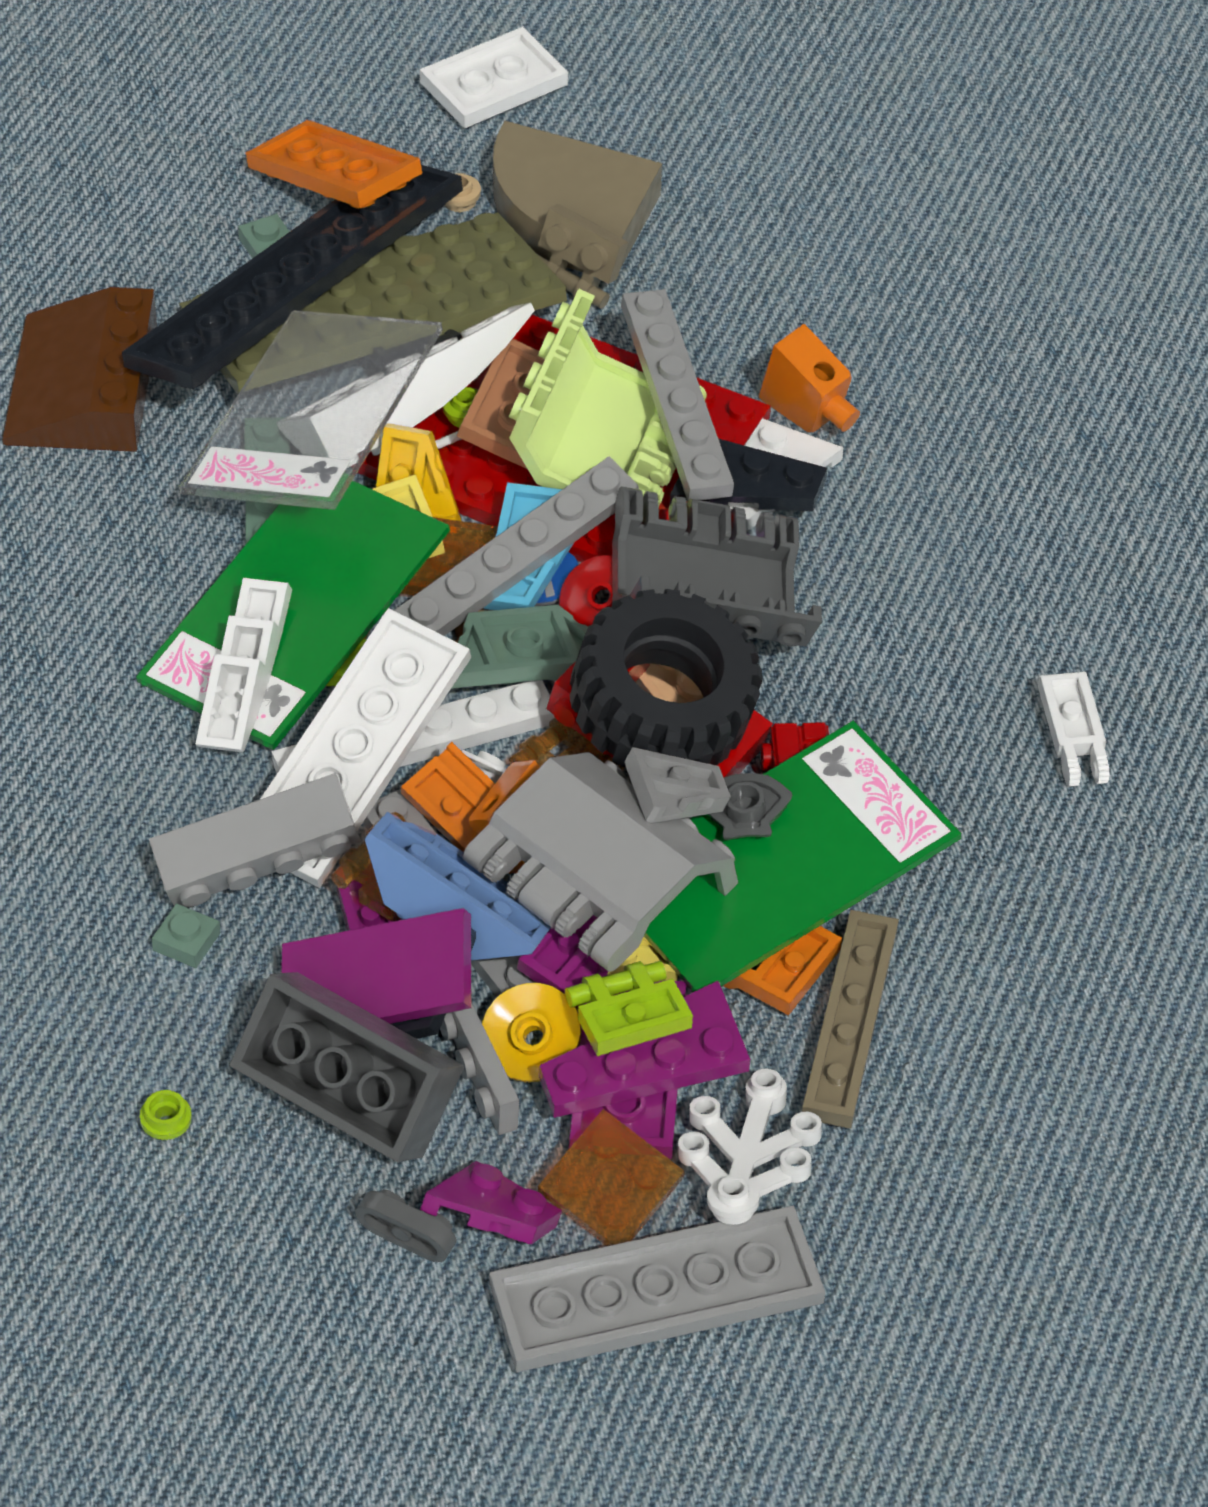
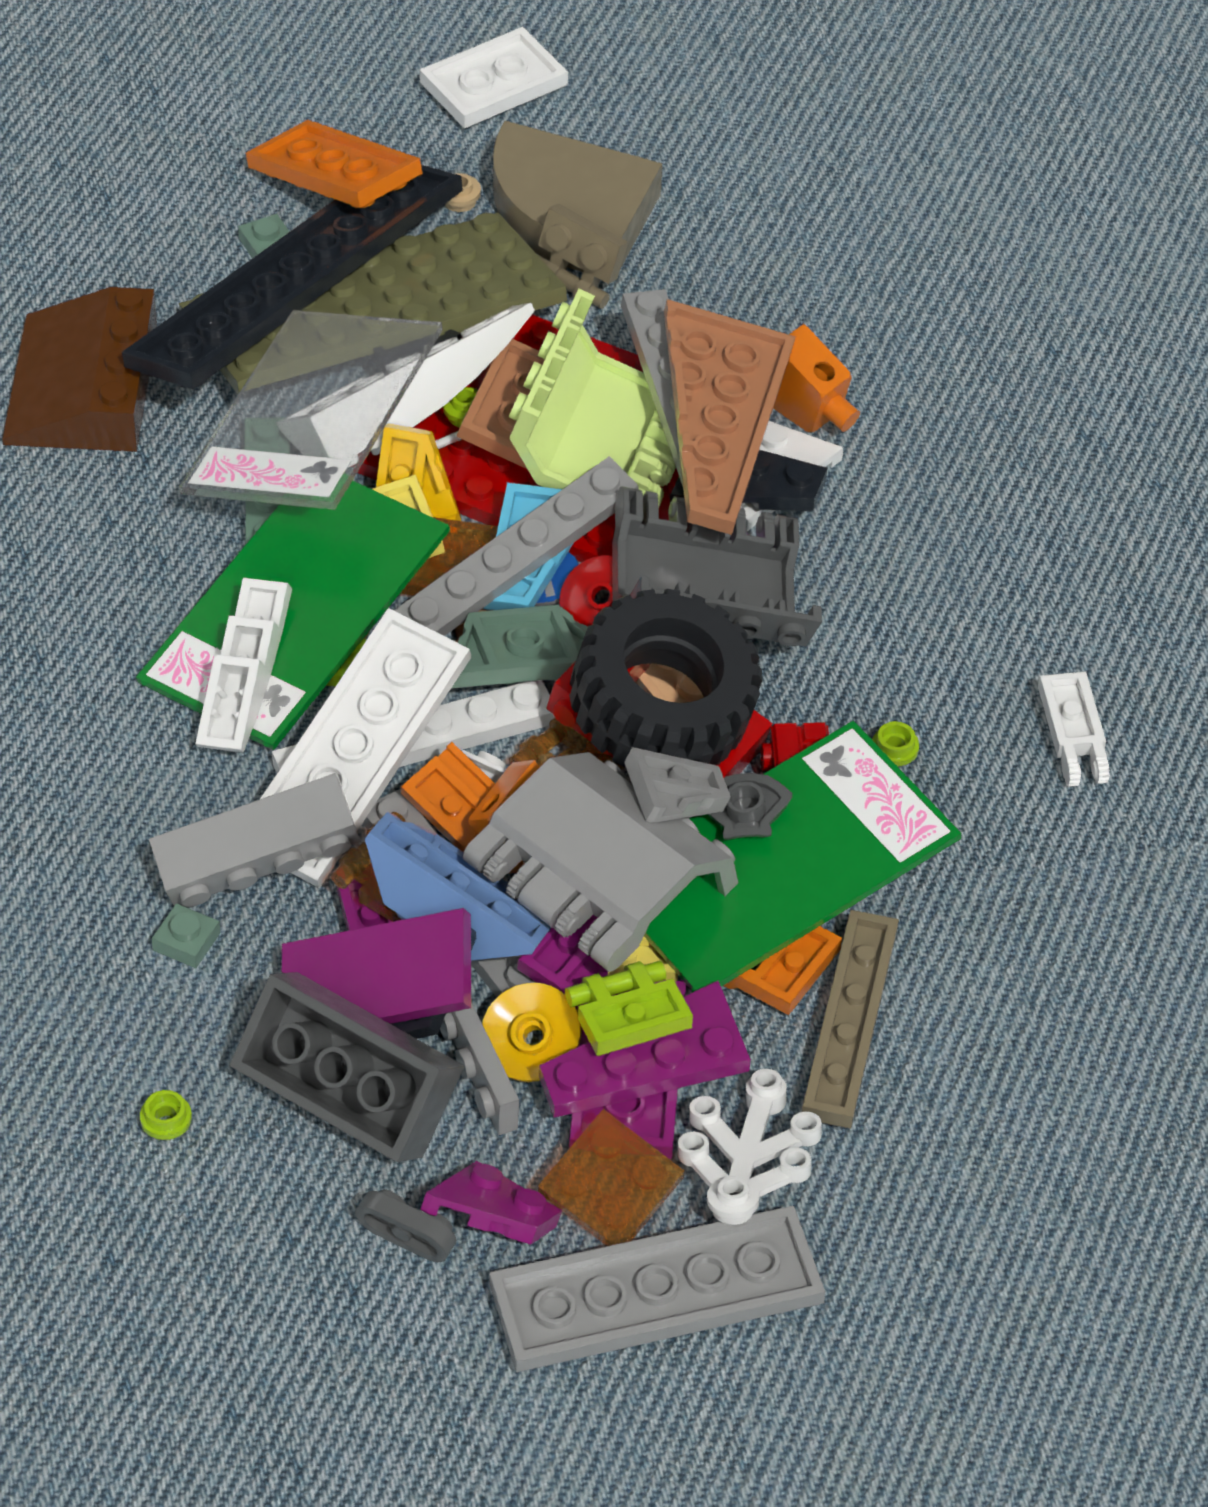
none -> nougat wing [664,299,796,535]
none -> lime plate [872,721,919,766]

